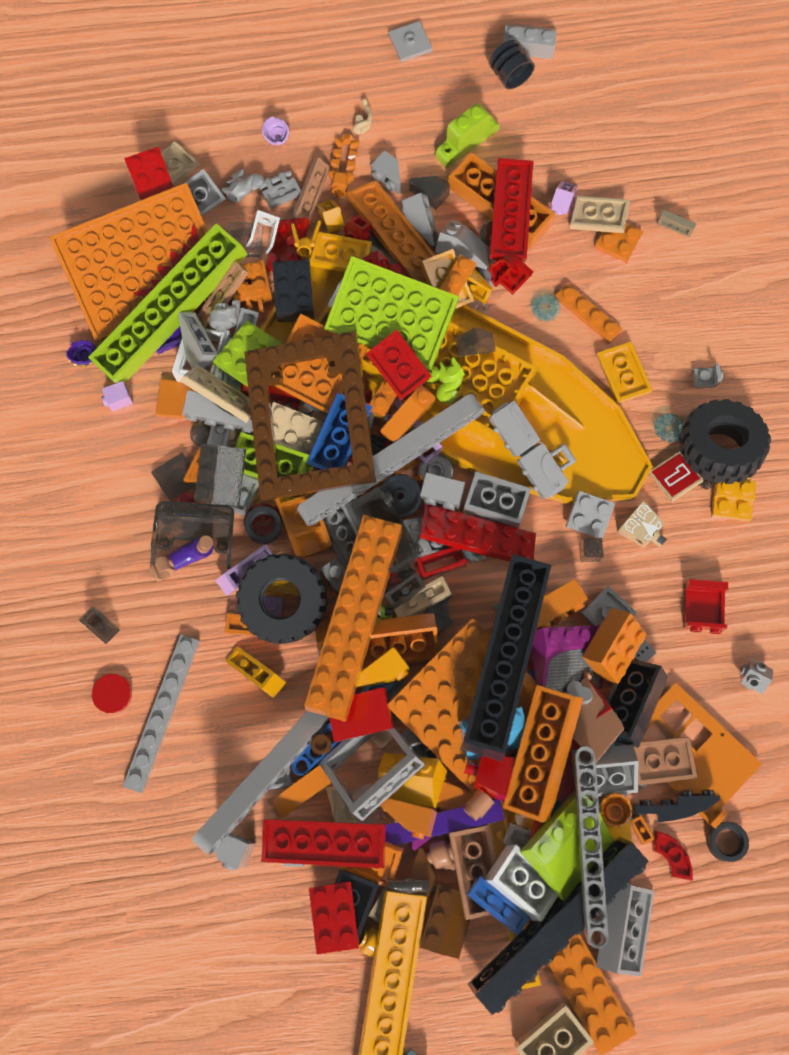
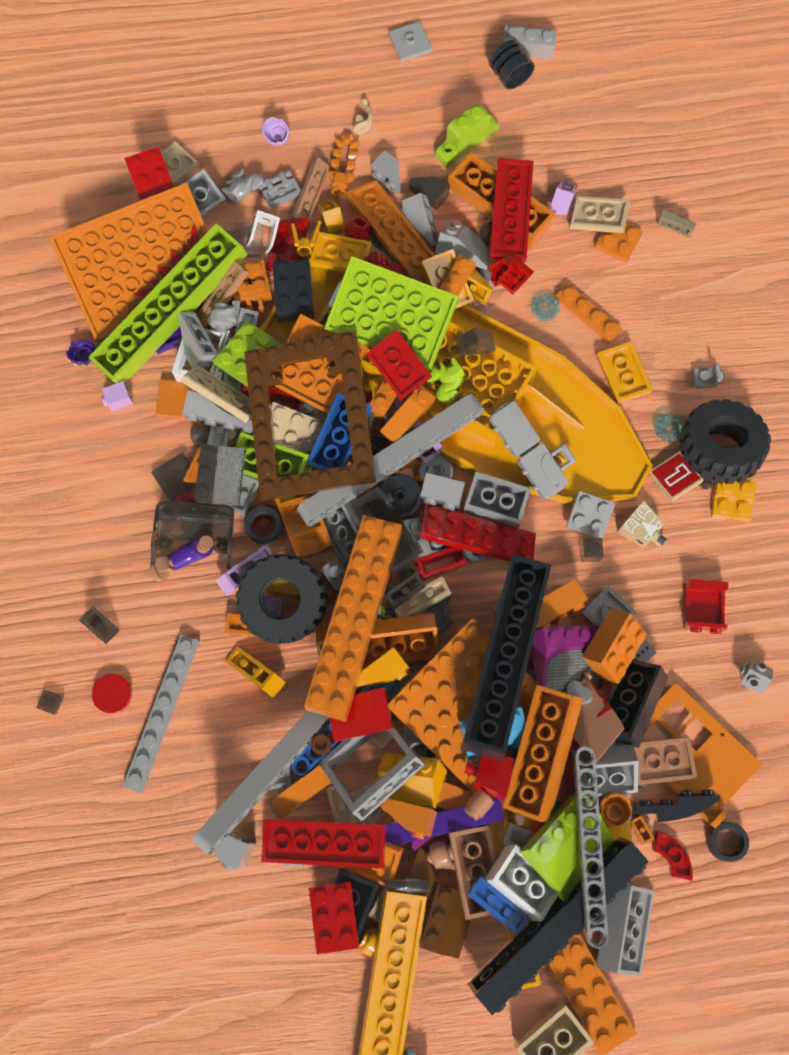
none -> clear smoke tile [36,689,64,715]

